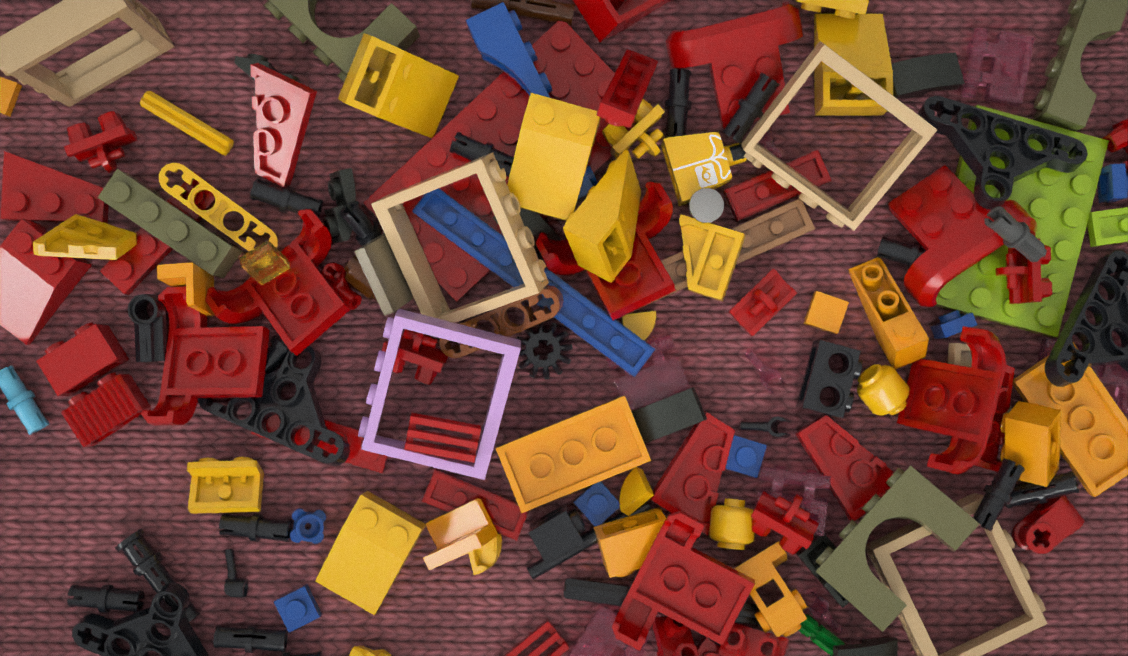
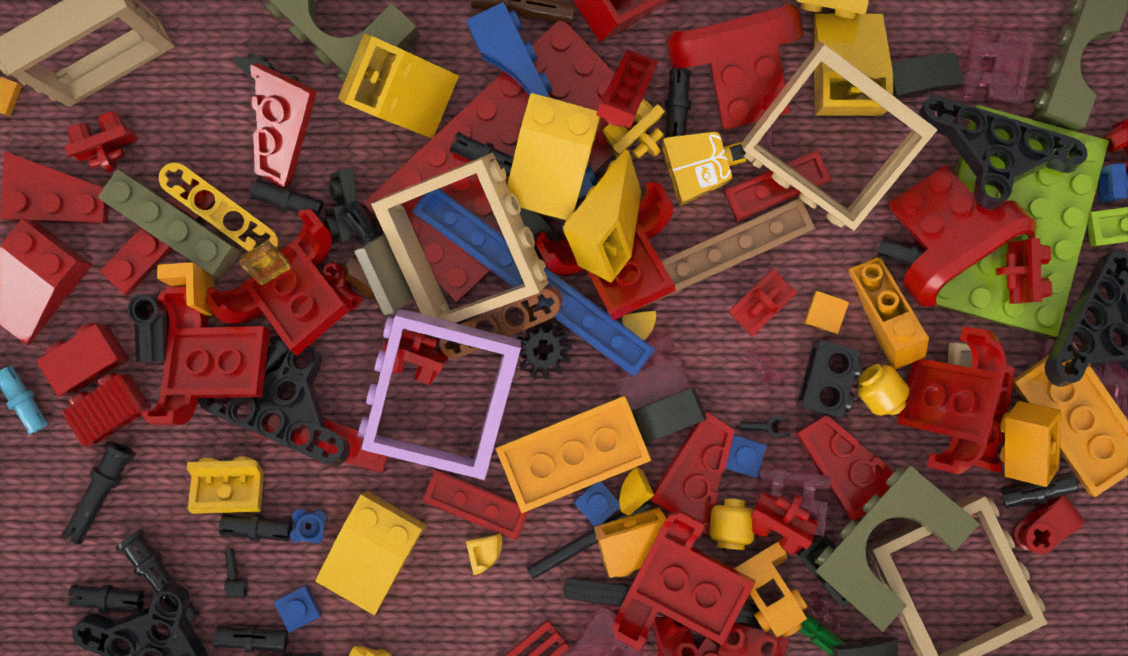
yellow wing [33,214,137,260] -> none
yellow axle [140,91,234,156] -> none
red tile [404,412,481,463] -> none
light orange panel [423,498,499,570] -> none
black brick [528,503,586,564] -> none
yellow wing [679,214,745,302] -> none
light grey pin [689,188,724,223] -> none
black pin [722,72,780,144] -> none
blue plate [930,309,978,339] -> none
black pin [972,458,1025,531] -> none
dark grey axle [984,206,1047,262] -> none
none -> black pin [61,441,136,544]

